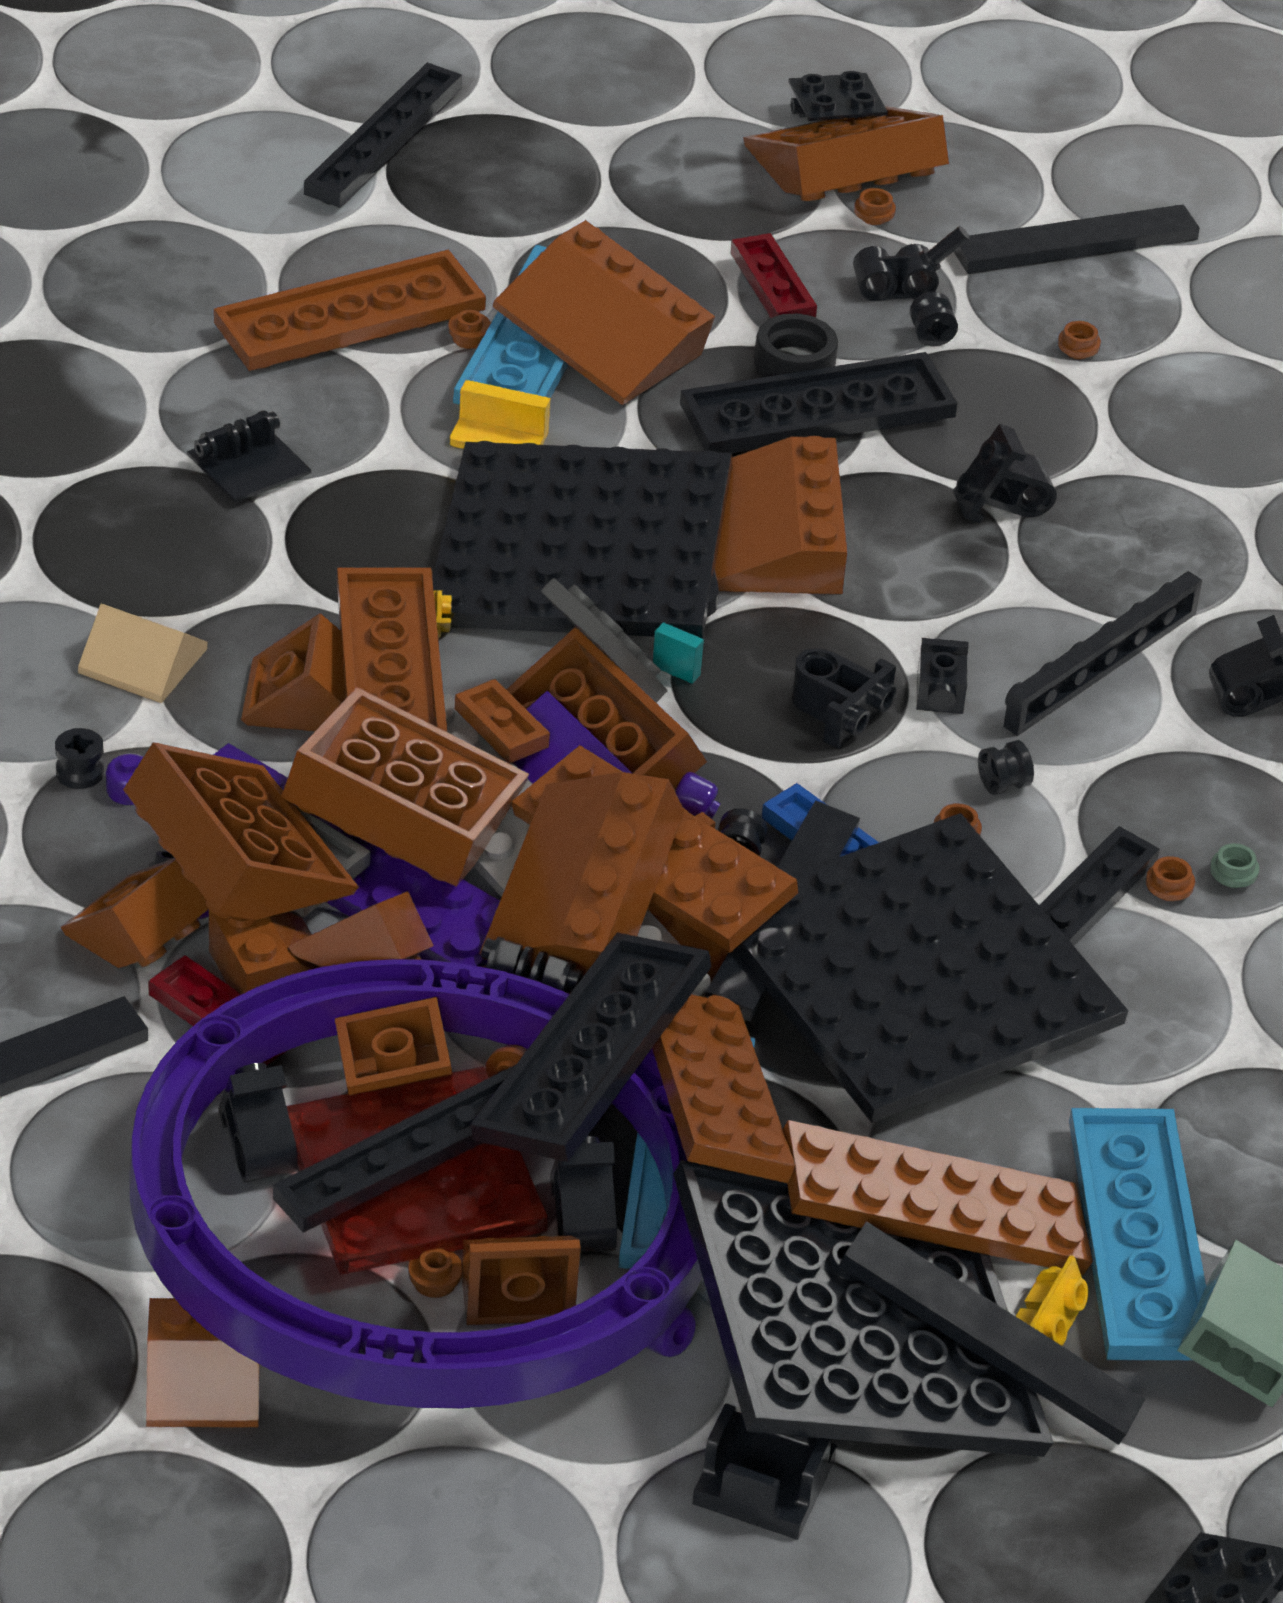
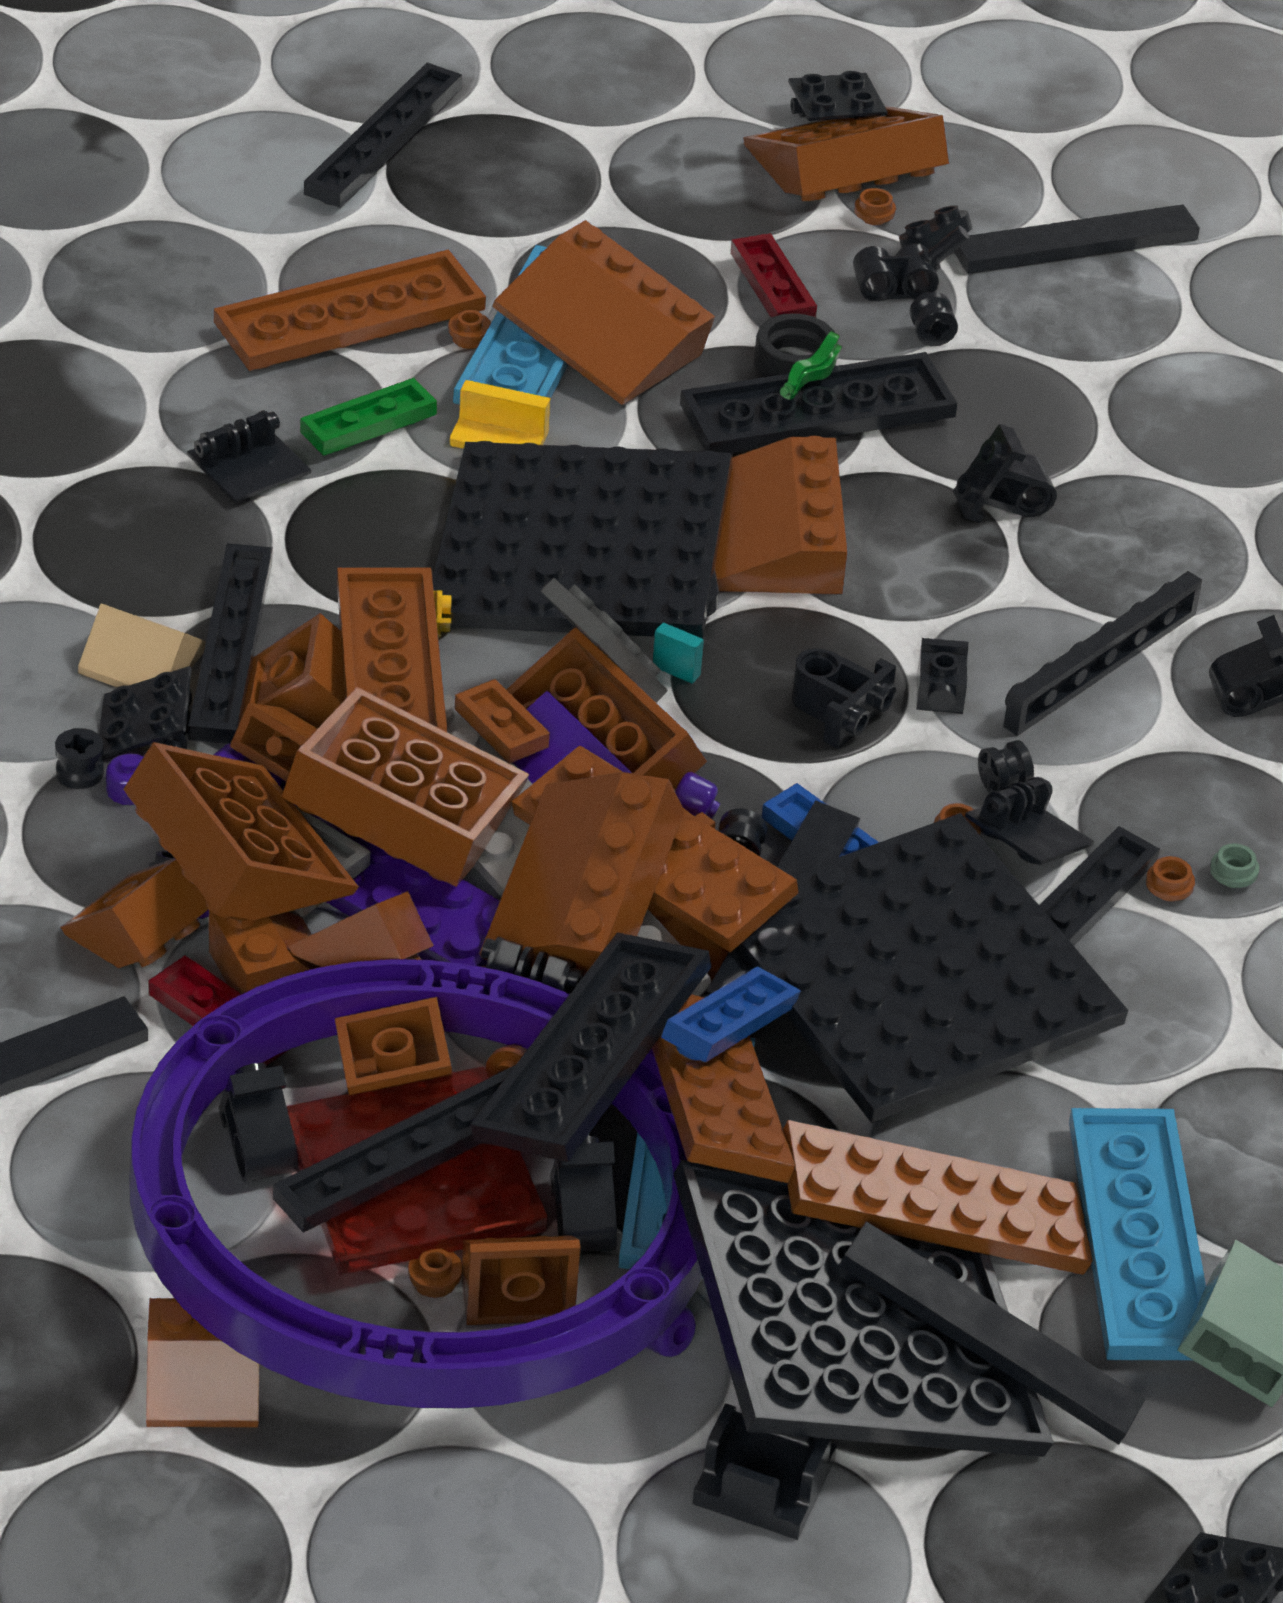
yellow hinge [1016,1255,1088,1346] -> none
dark orange plate [1058,321,1101,360] -> none
none -> black hinge [99,666,192,760]
none -> black plate [188,543,273,744]
none -> dark orange slope [229,703,317,781]
none -> green plate [300,377,437,456]
none -> blue plate [661,966,801,1062]
none -> green hair [780,331,842,400]
none -> black plate [899,205,972,250]
none -> black hinge [964,777,1095,866]

